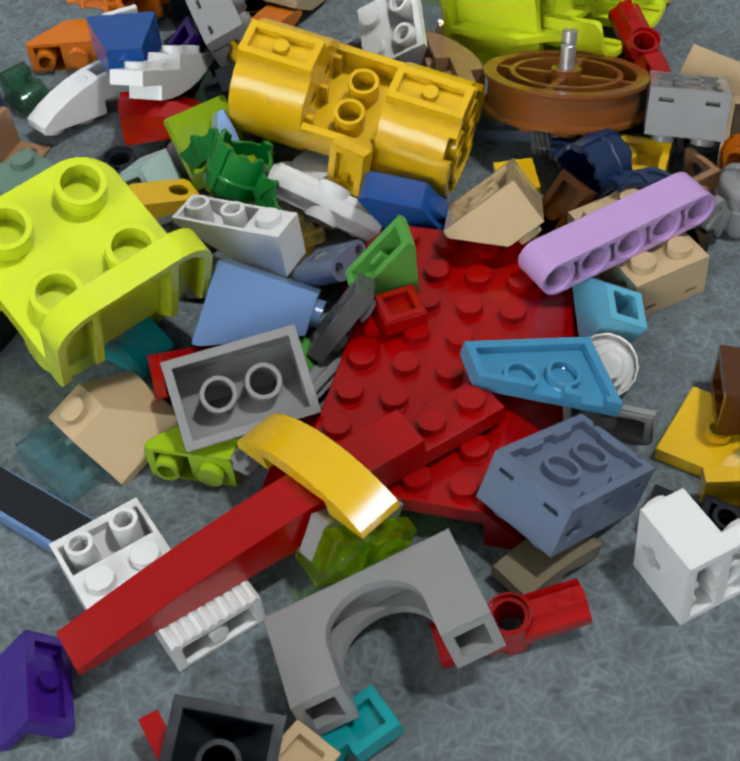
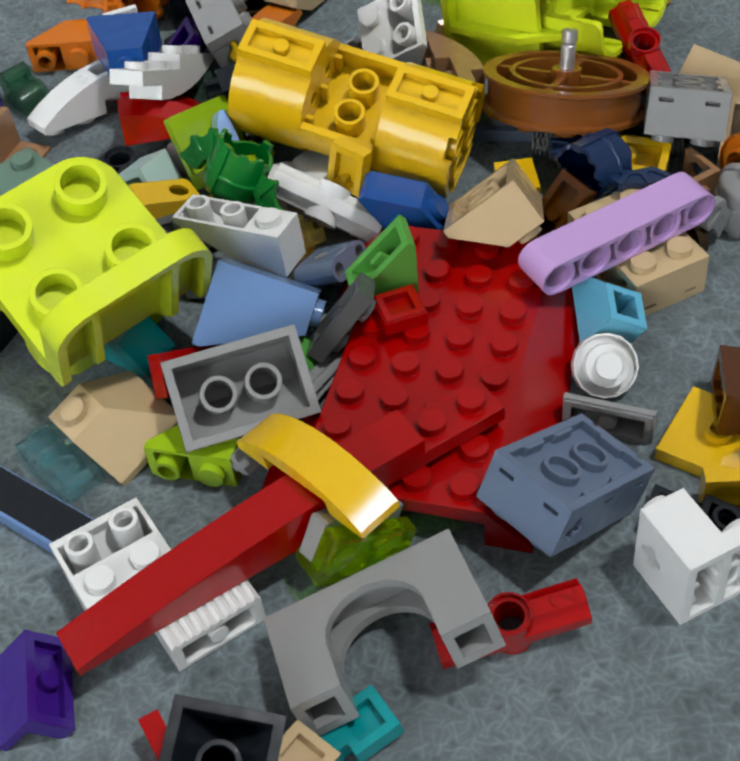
dark azure wing [459,336,623,417] -> none
dark tan slope [491,535,603,595] -> none

